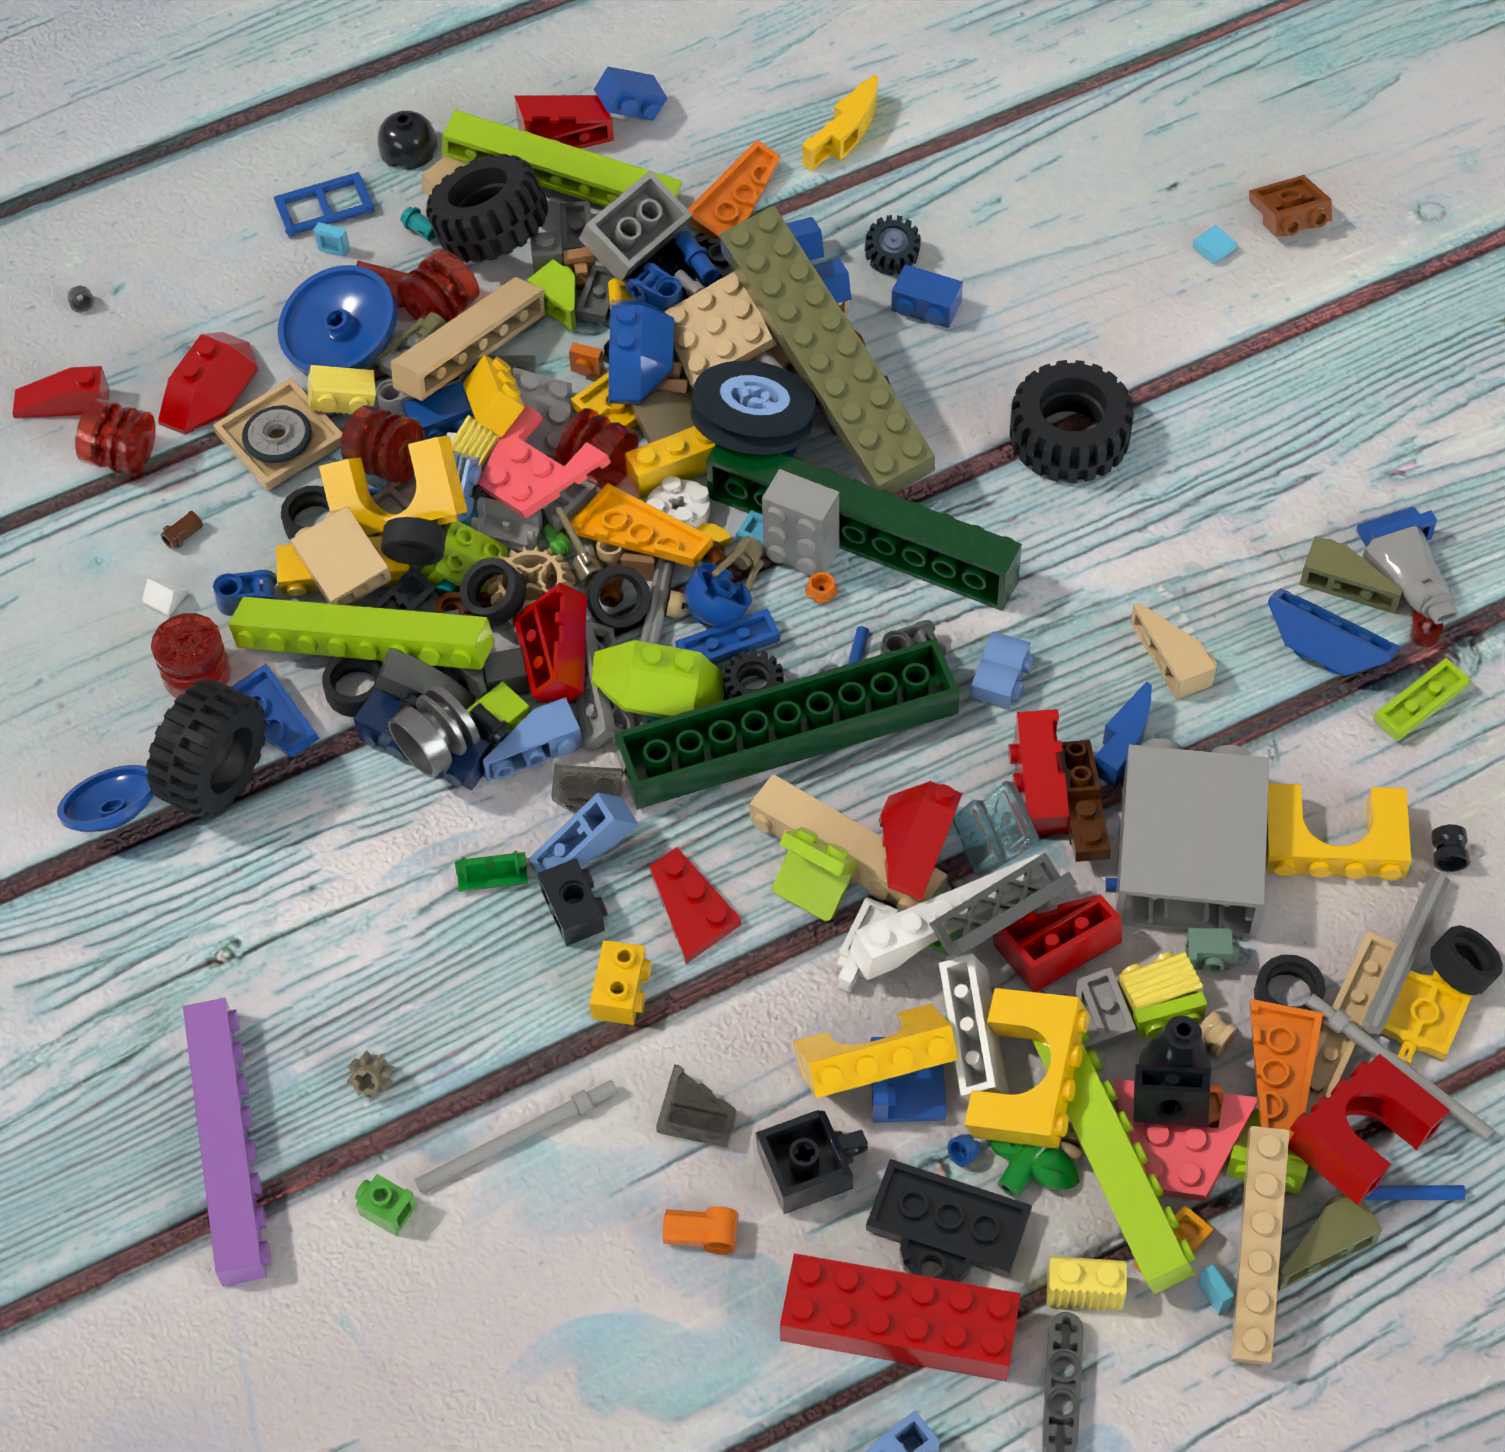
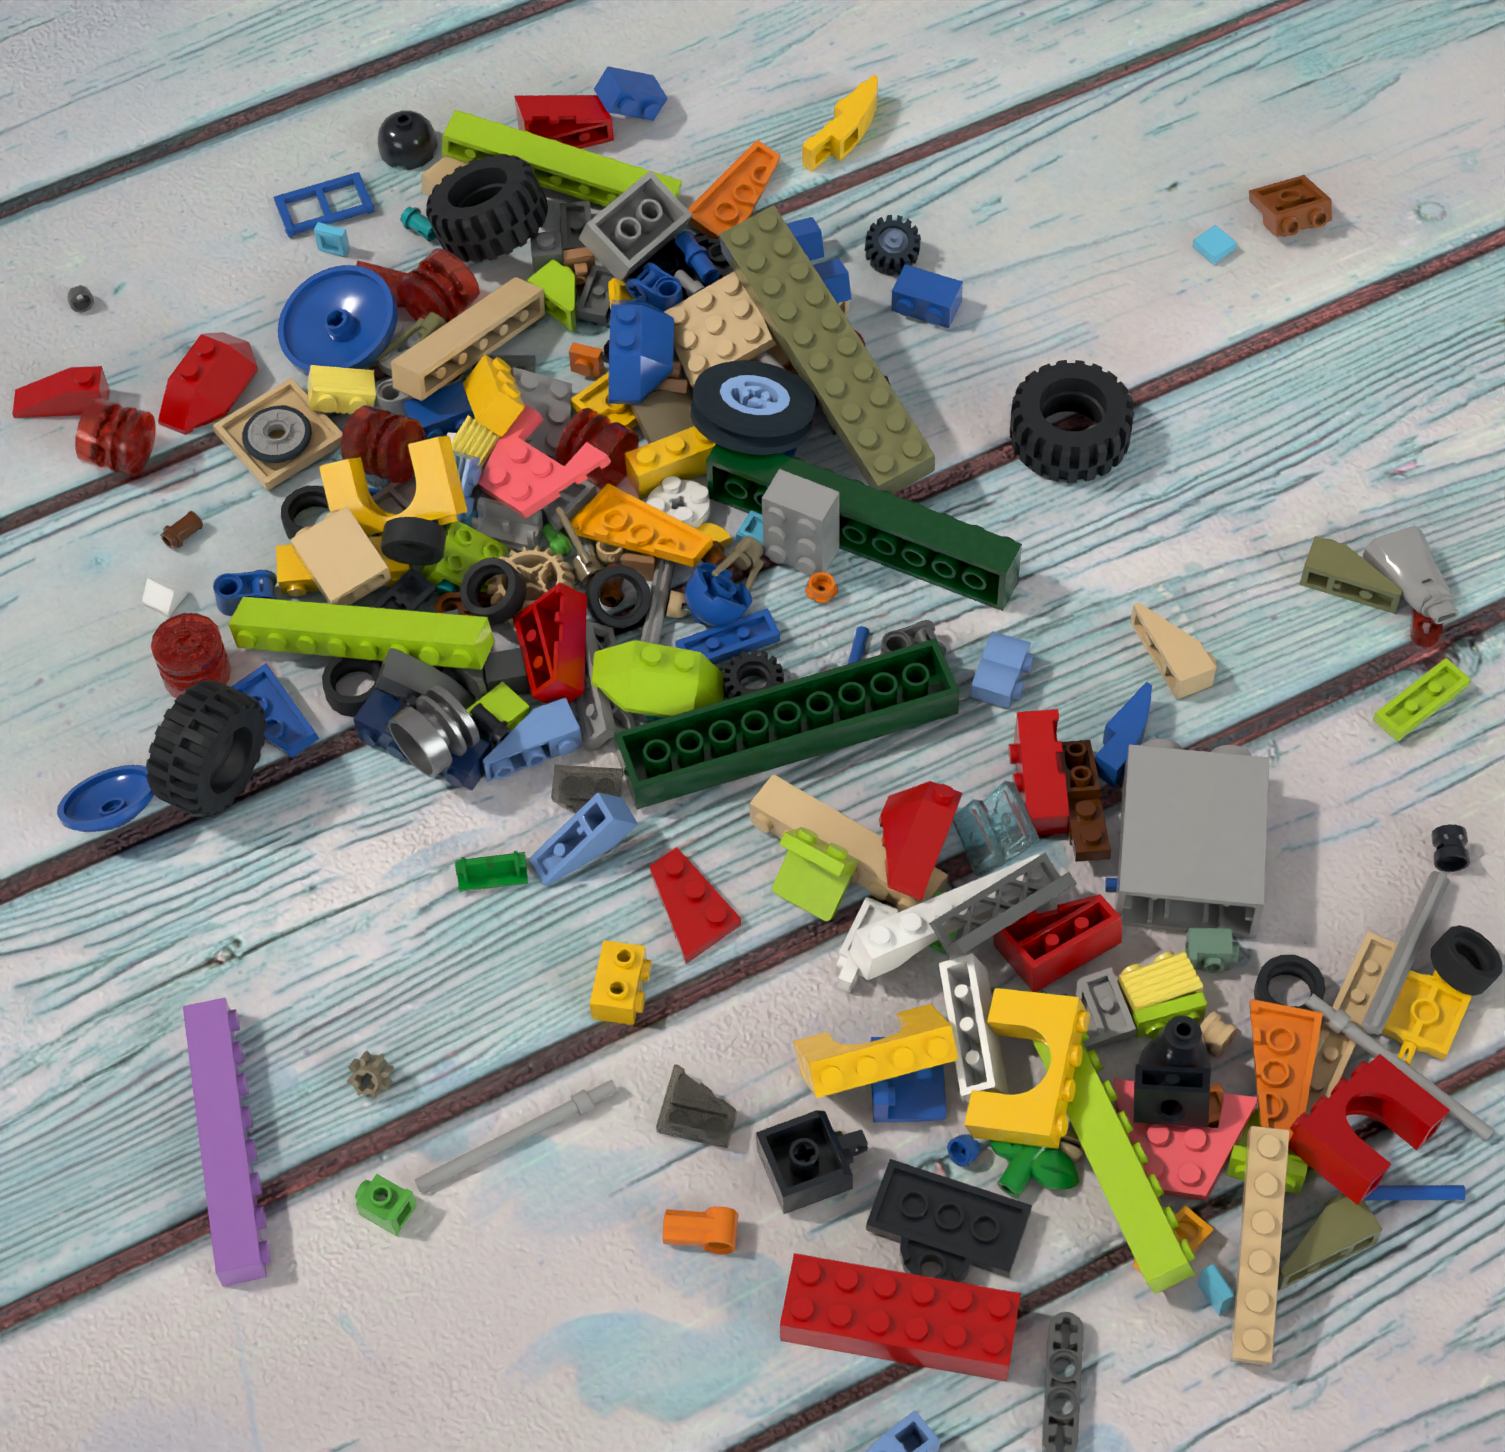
black brick [537,858,608,946] -> none
light yellow brick [1046,1256,1127,1312] -> none
yellow arch [1265,783,1412,880] -> none
blue wedge [1268,588,1401,676] -> none
blue panel [1356,507,1437,547] -> none

